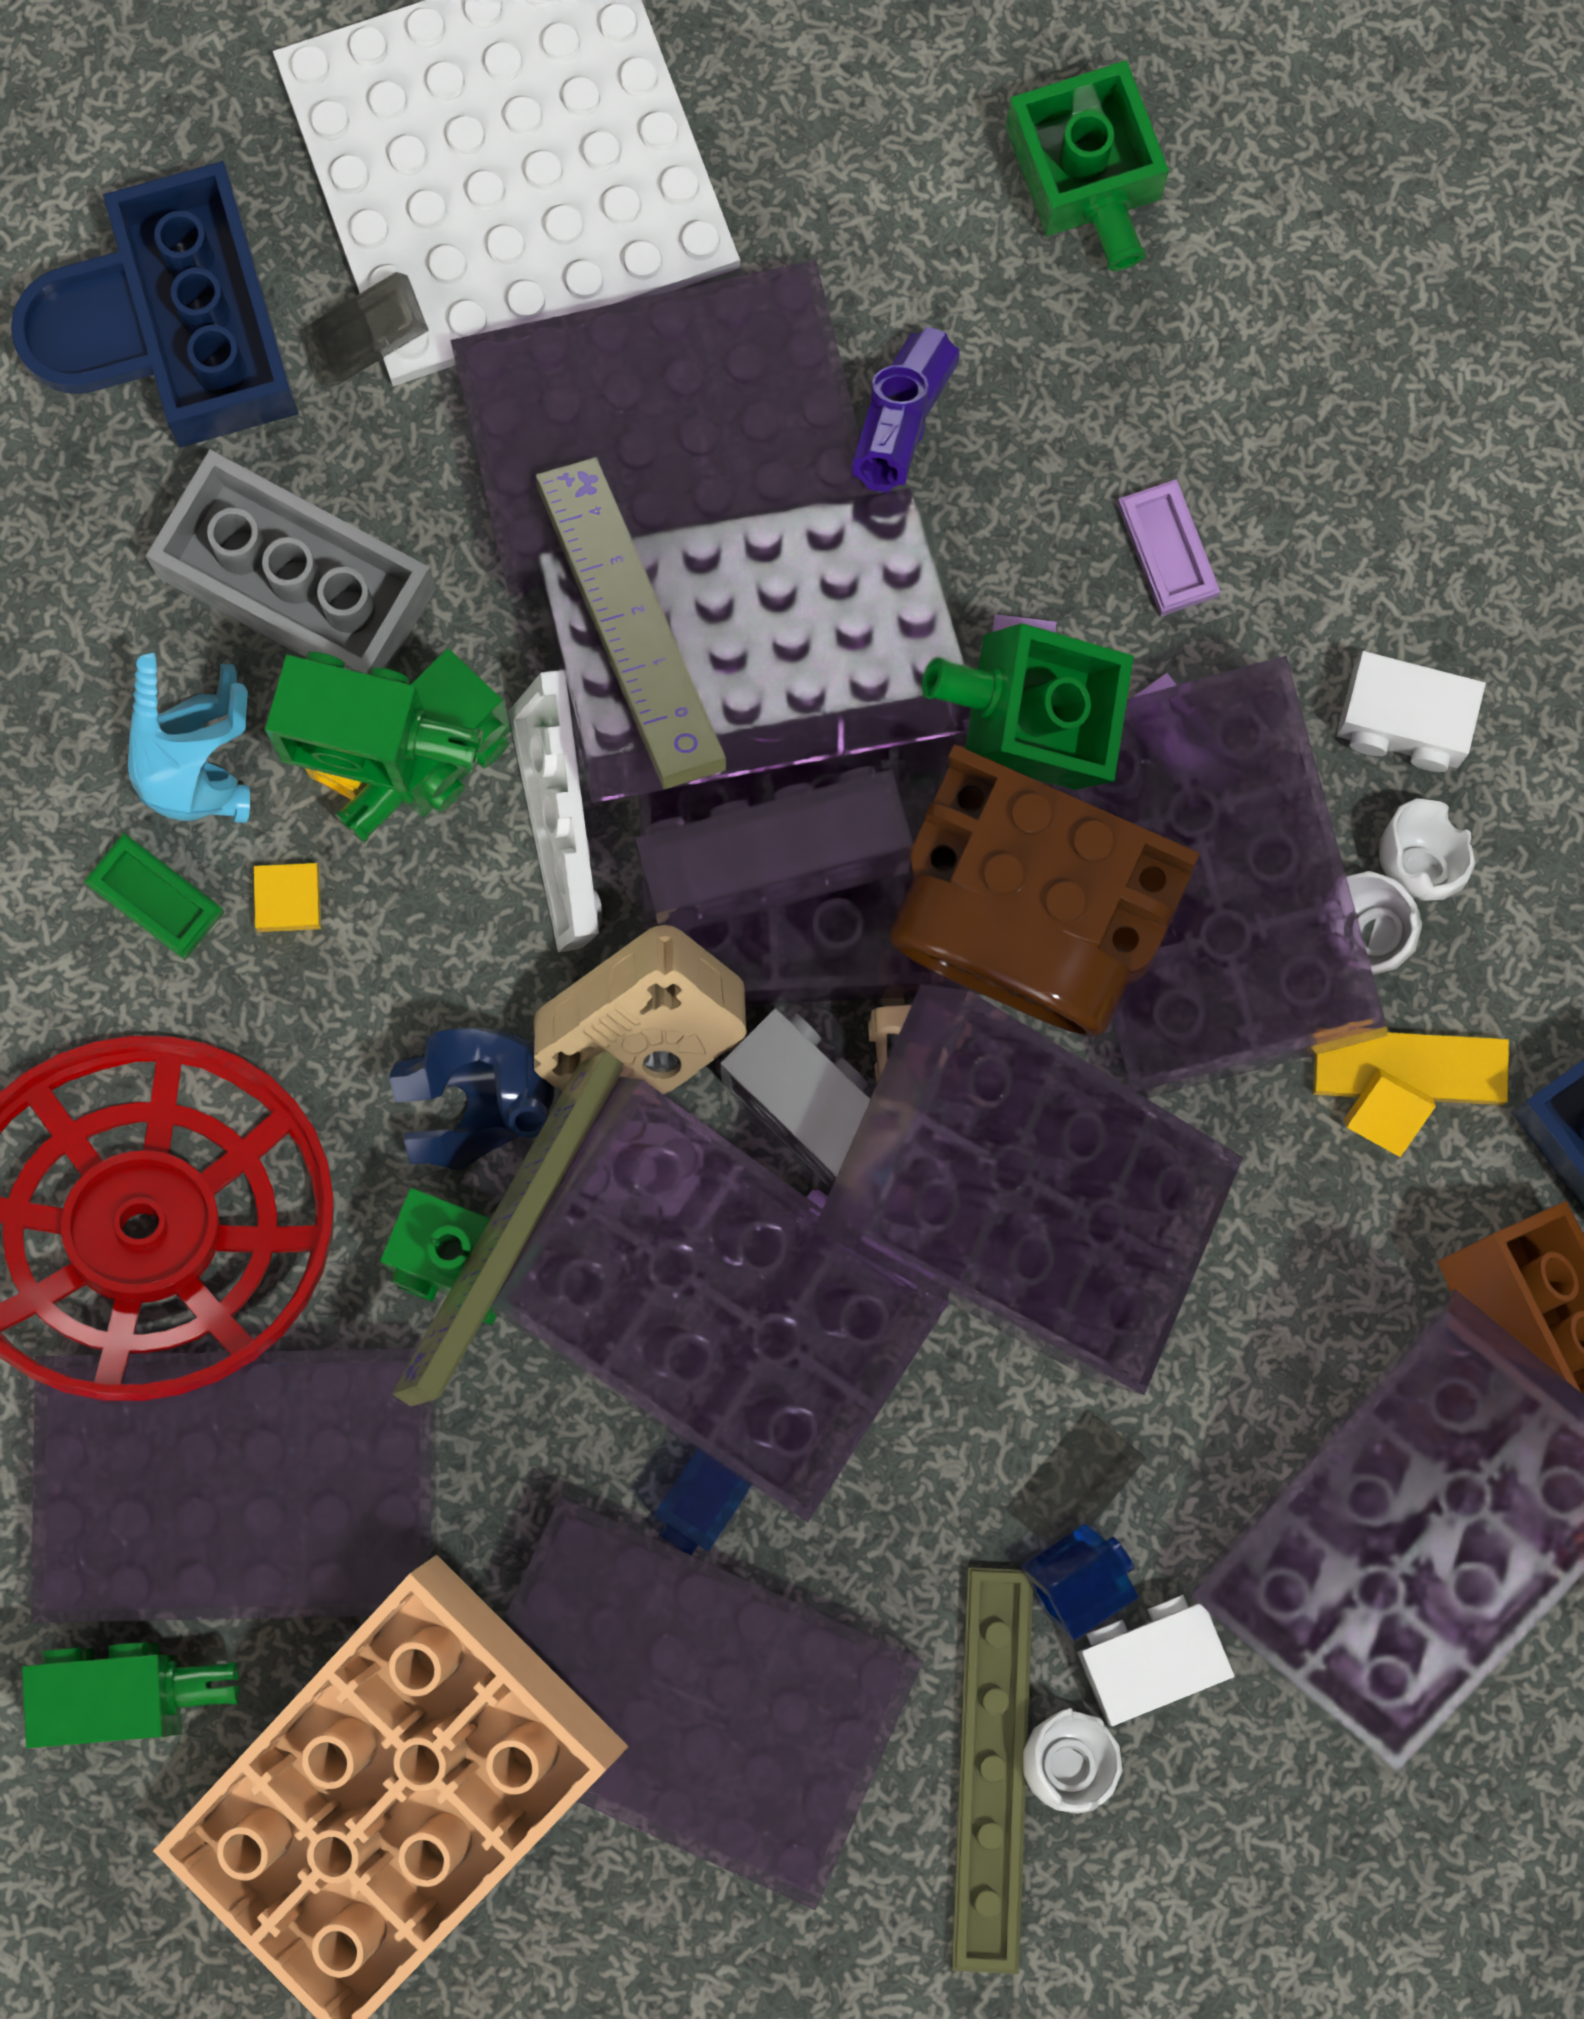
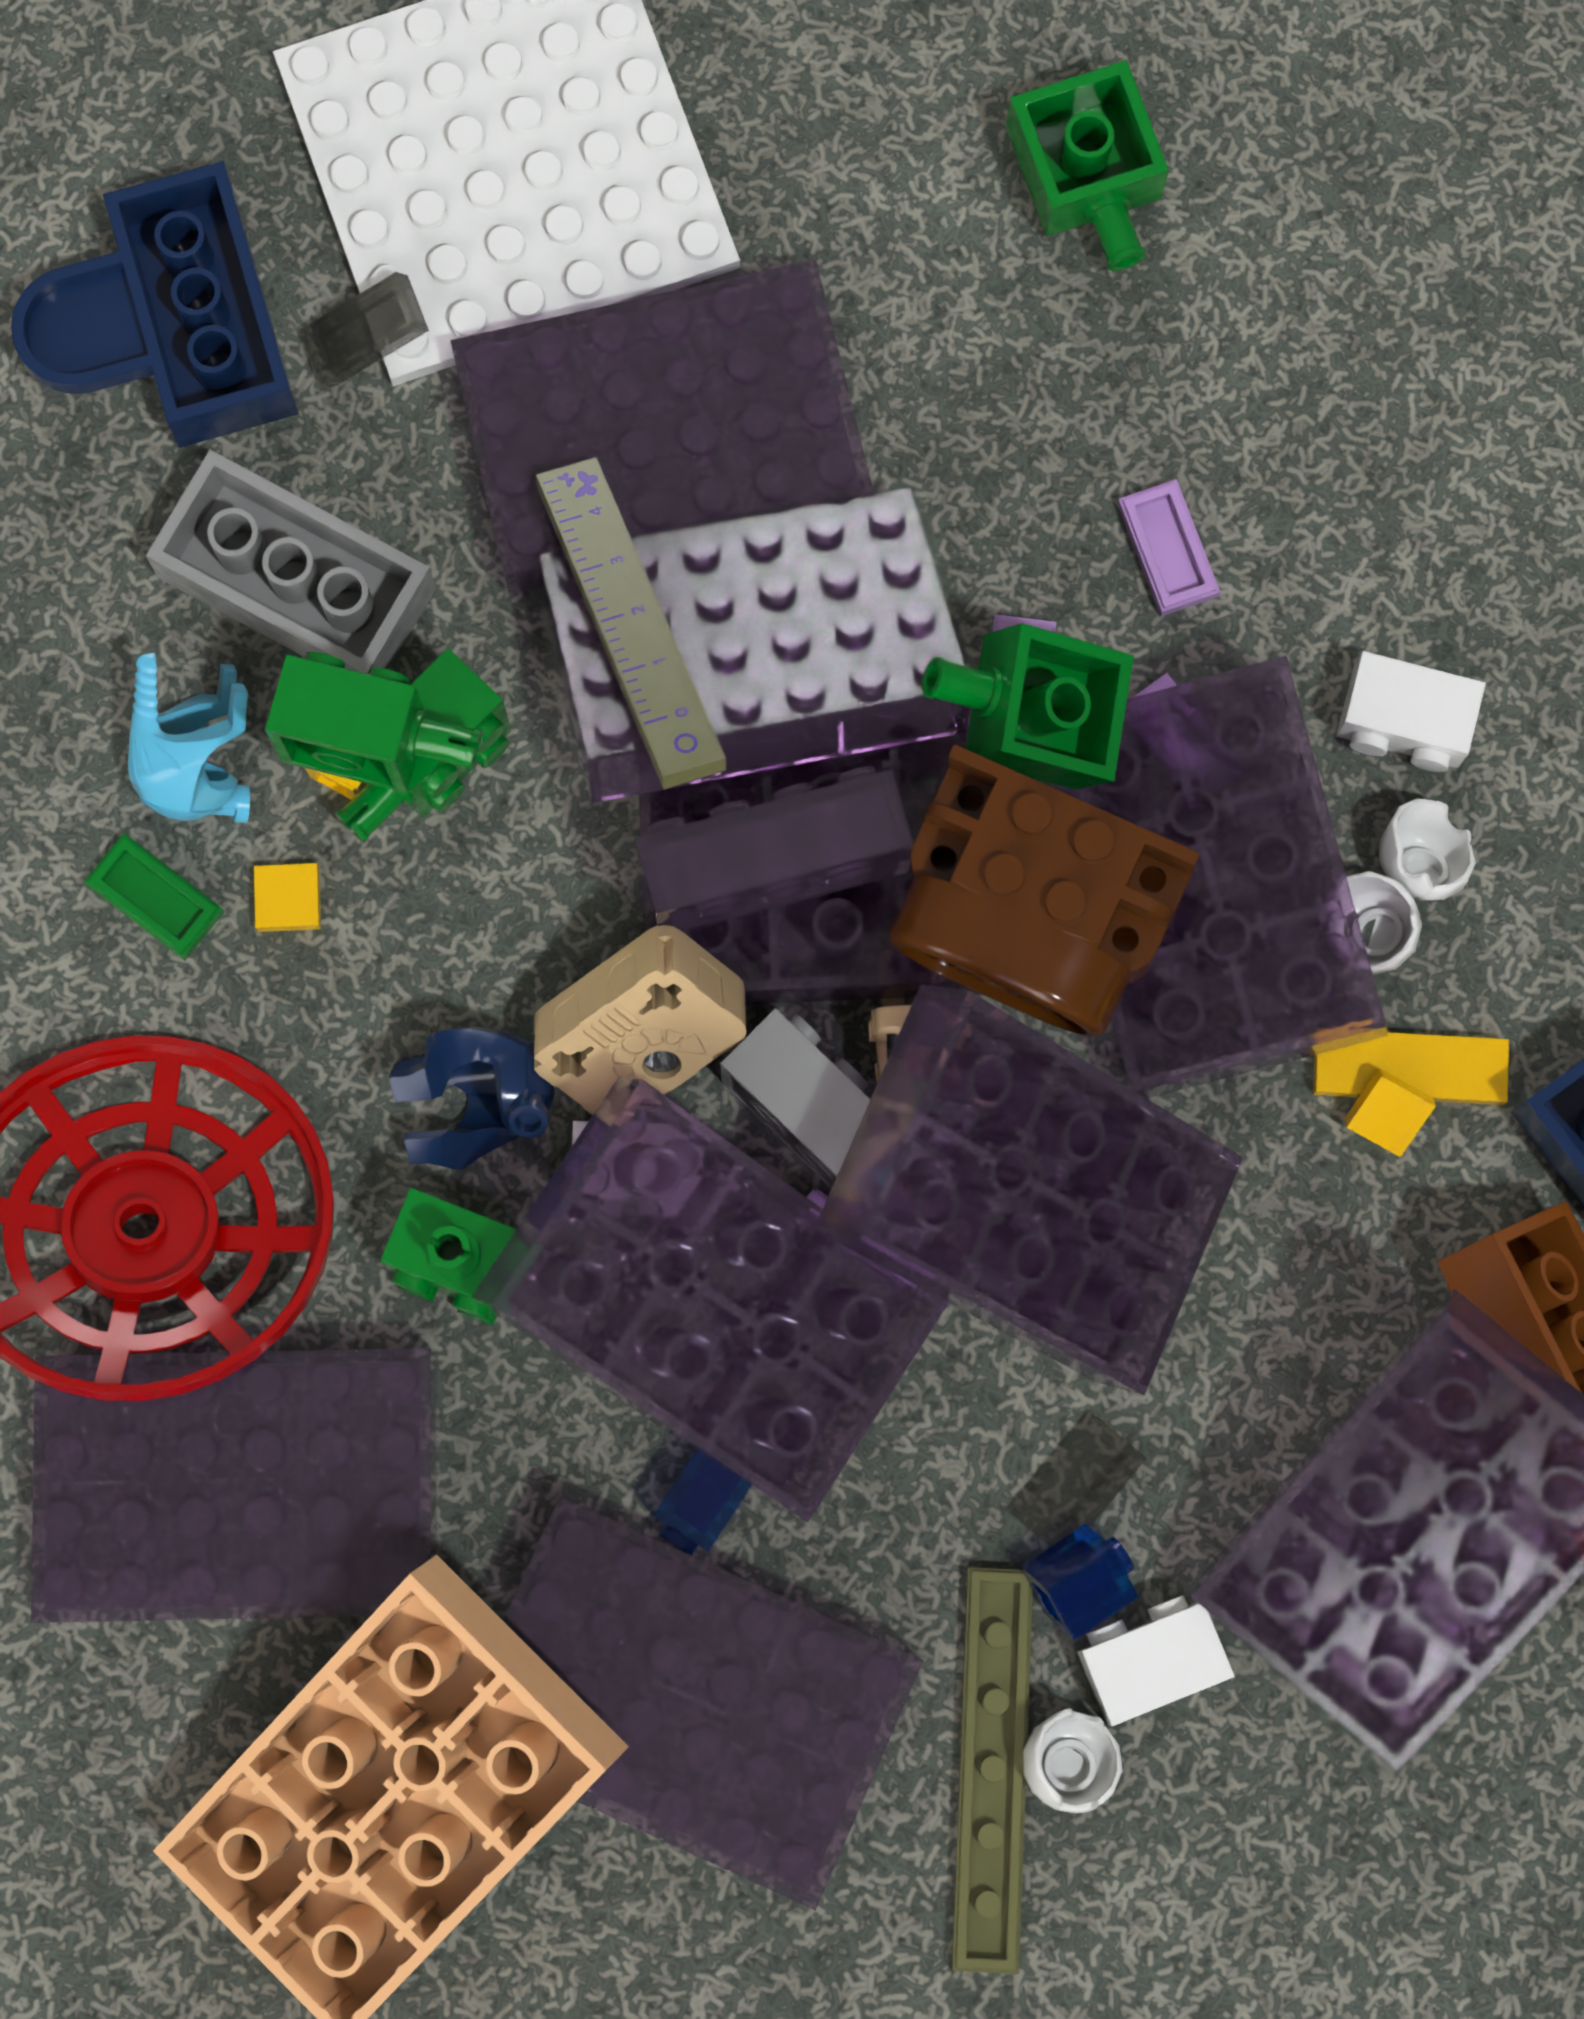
green brick [22,1642,240,1749] -> none
olive tile [392,1051,624,1407] -> none
white wing [508,670,602,952] -> none
dark purple piece [852,326,960,493] -> none

